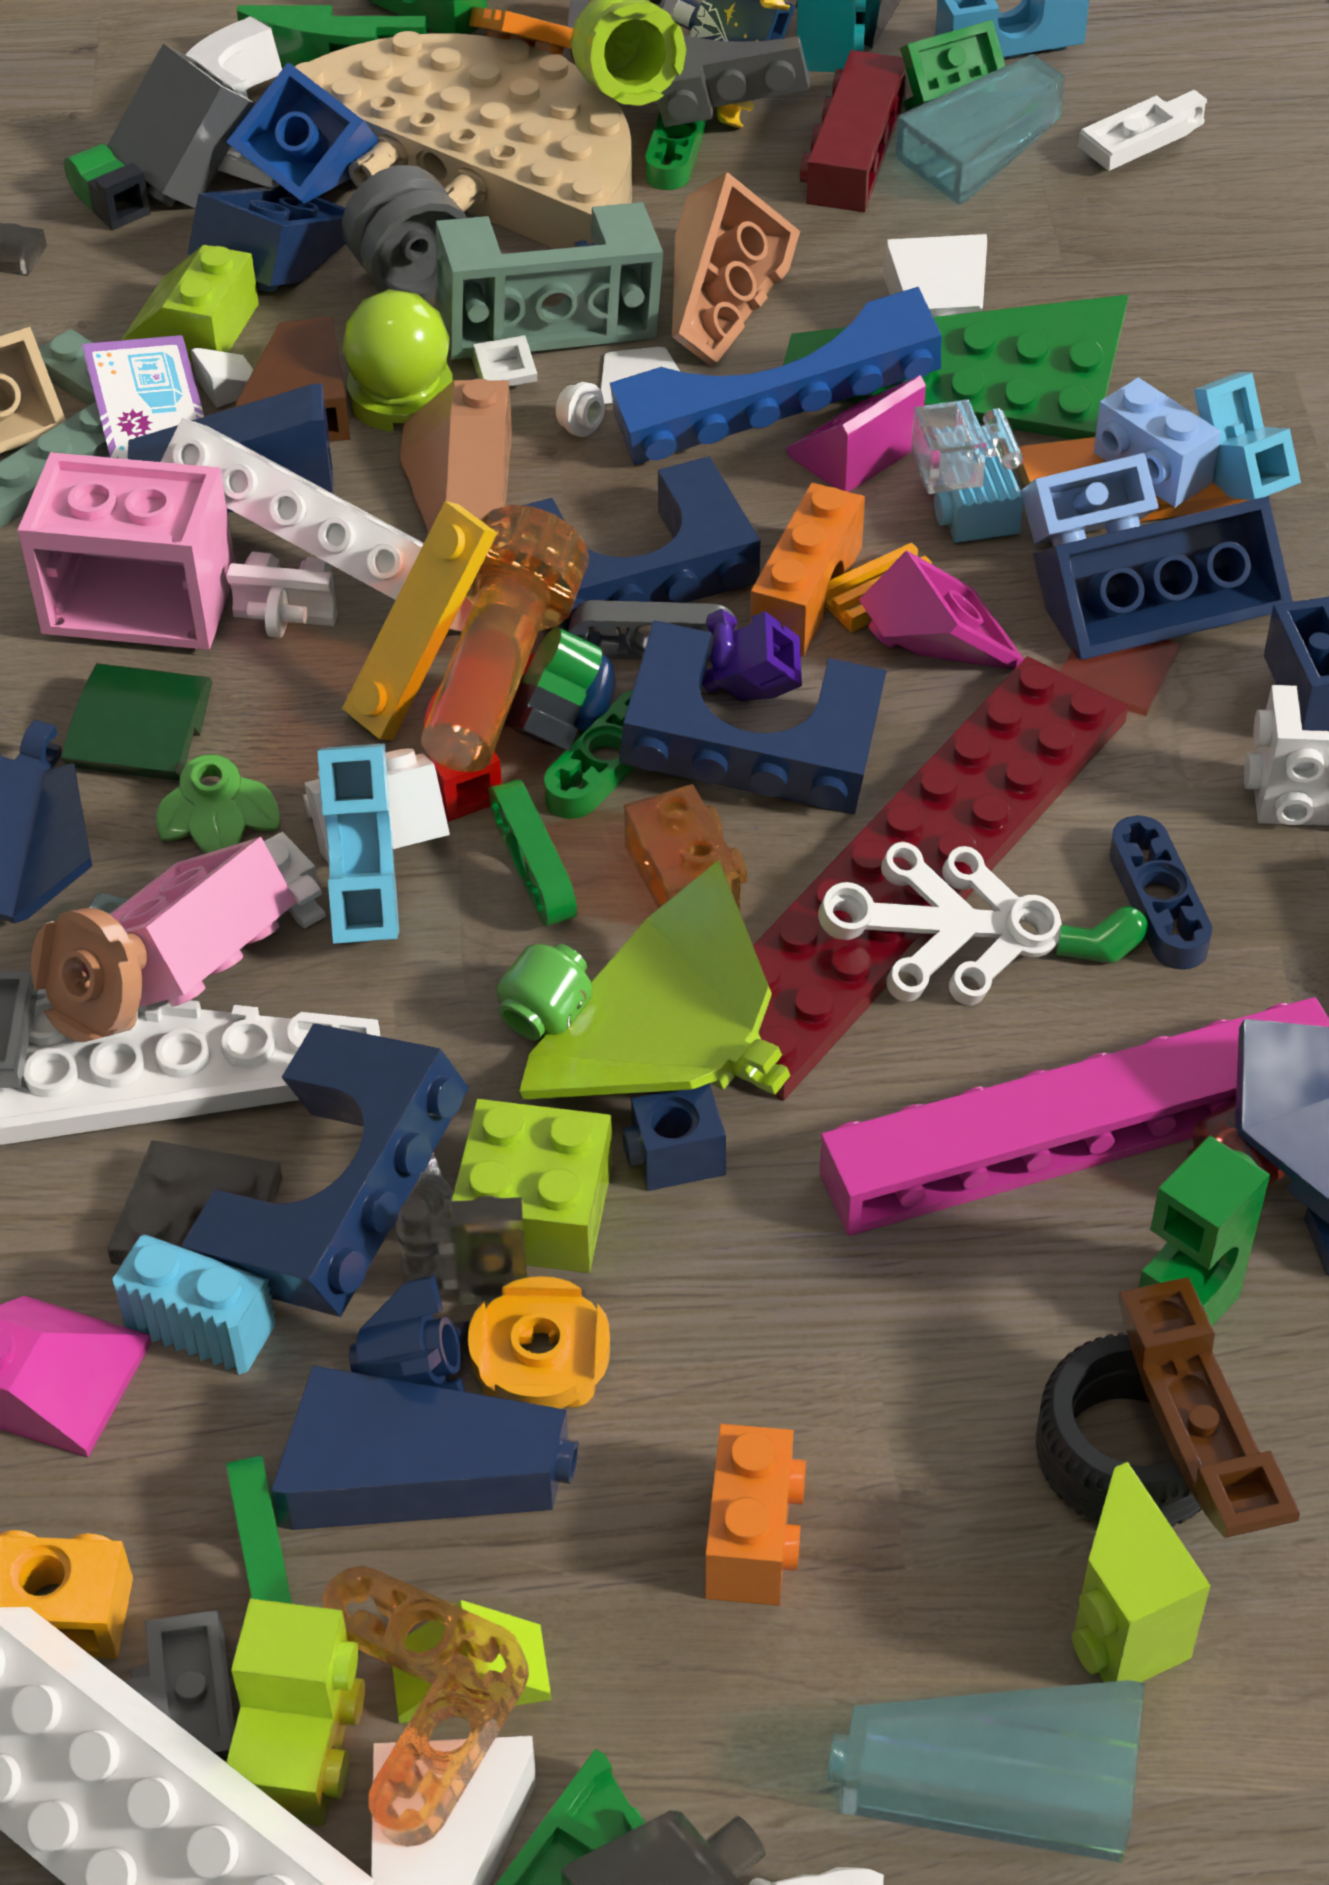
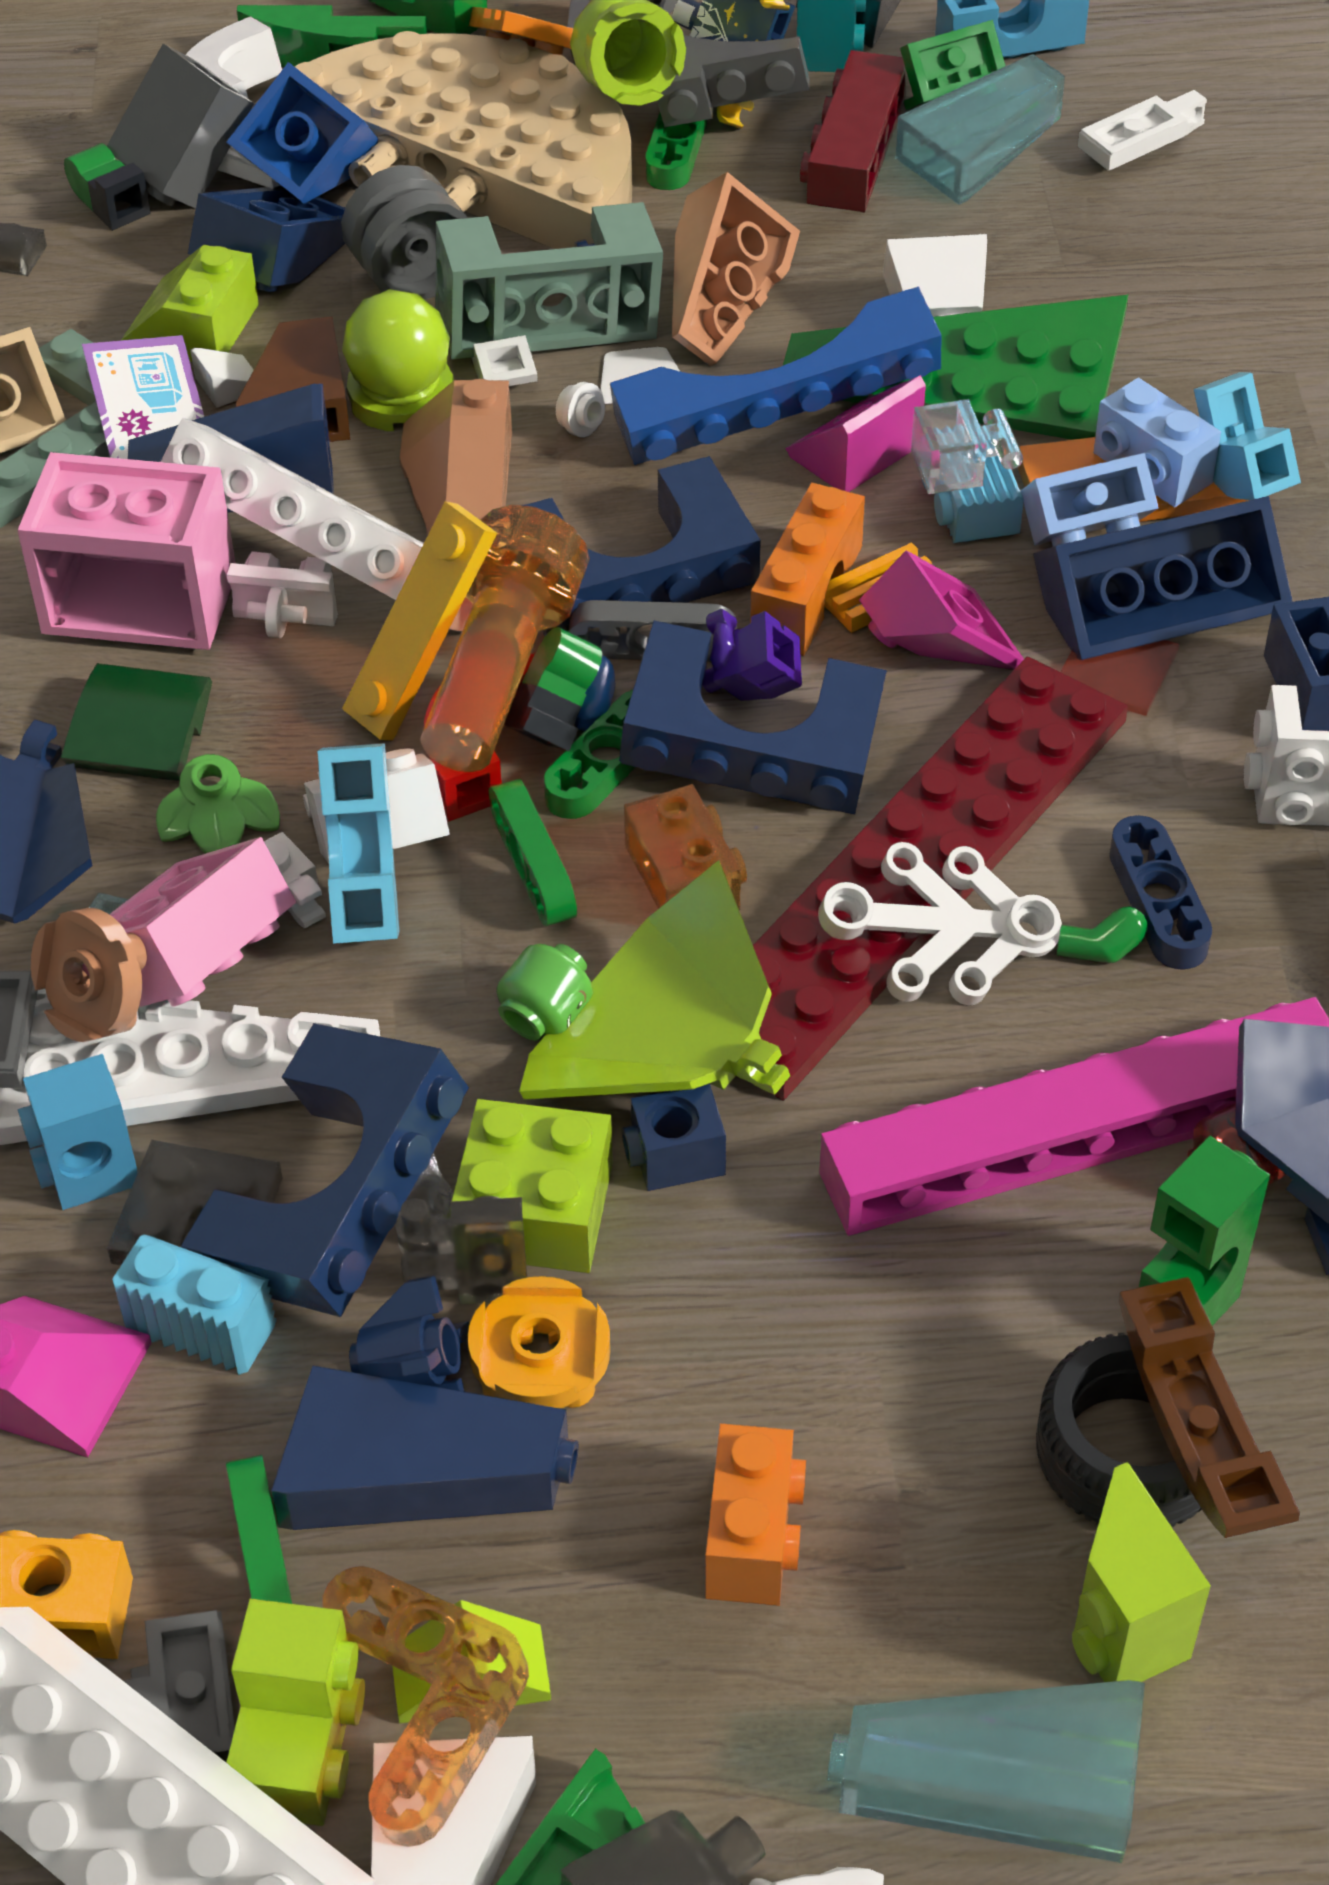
none -> dark azure brick [17,1053,141,1210]

